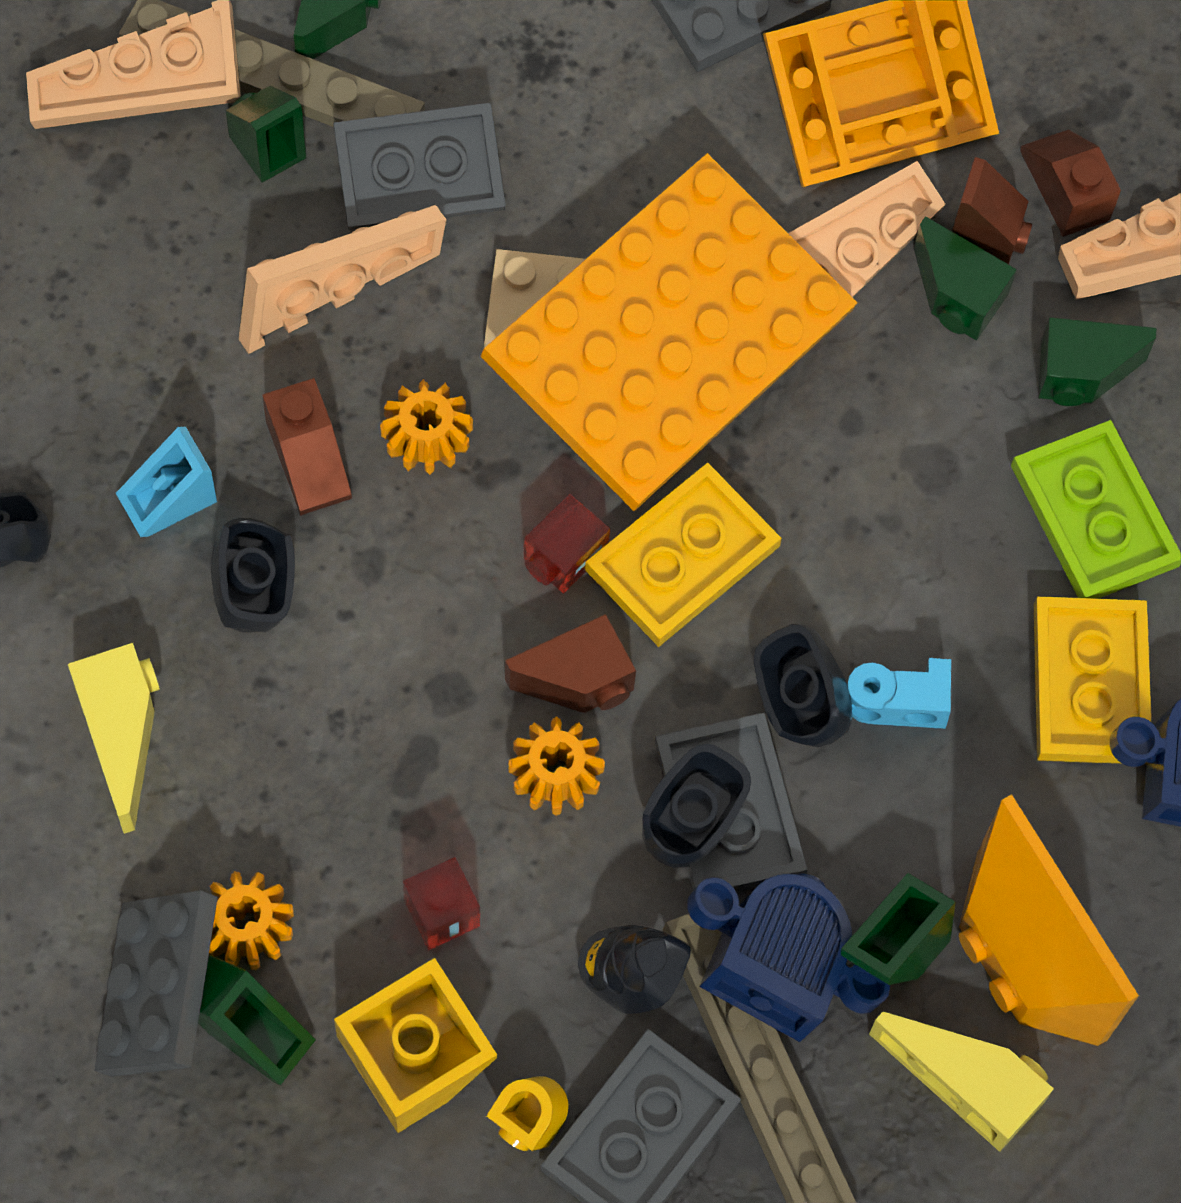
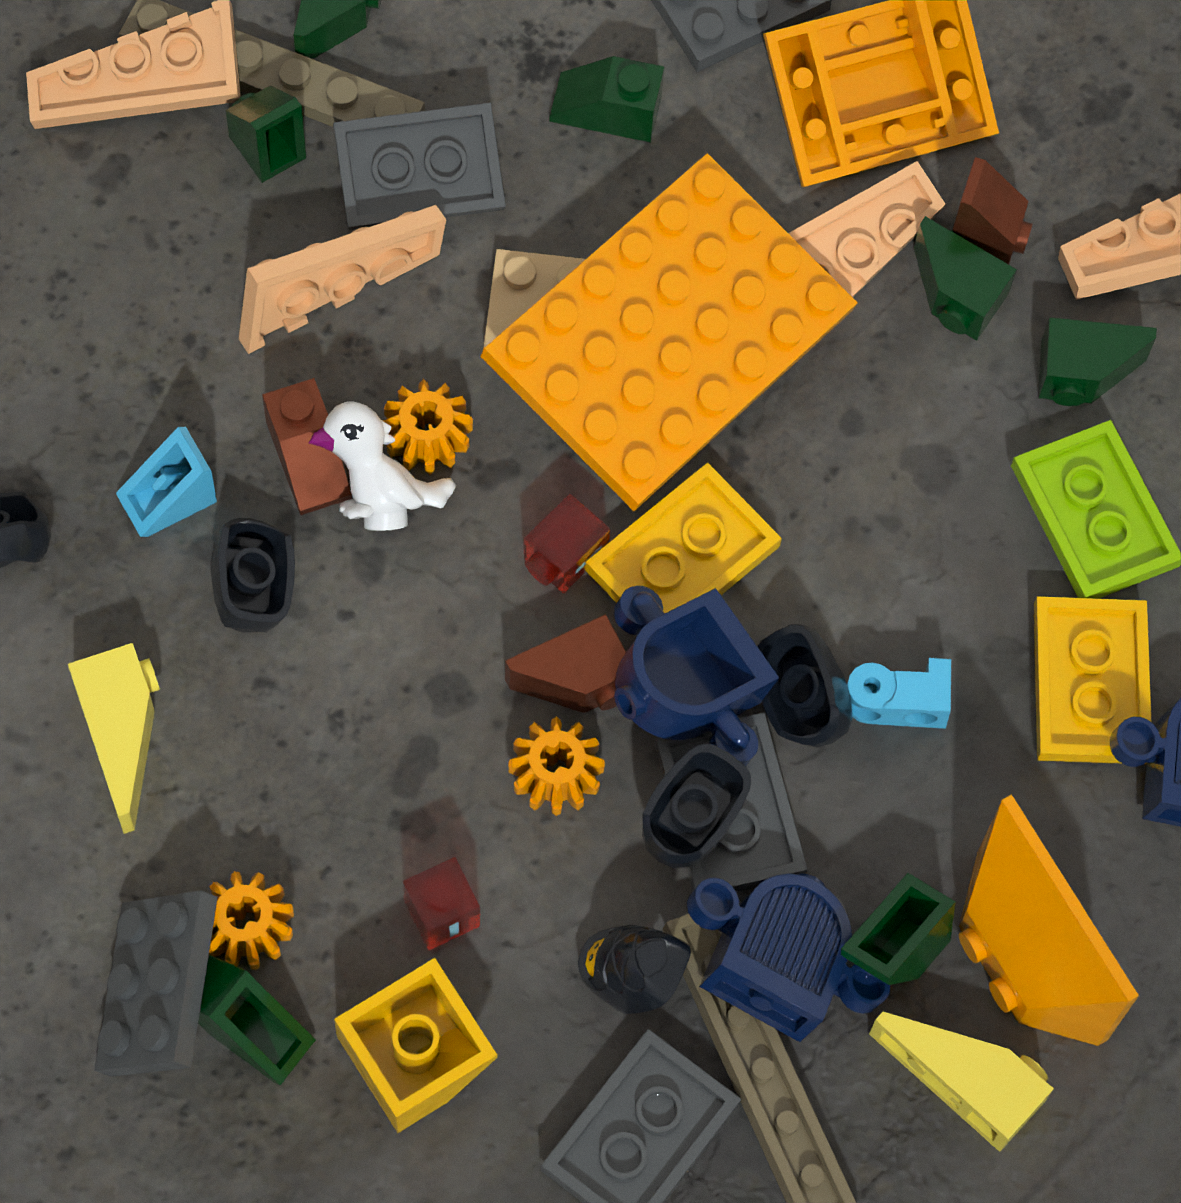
yellow plate [486,1076,568,1151] -> none
copper slope [1020,130,1121,237] -> none
none -> white animal [309,401,456,531]
none -> dark green slope [549,56,665,143]
none -> dark blue piece [614,586,779,766]

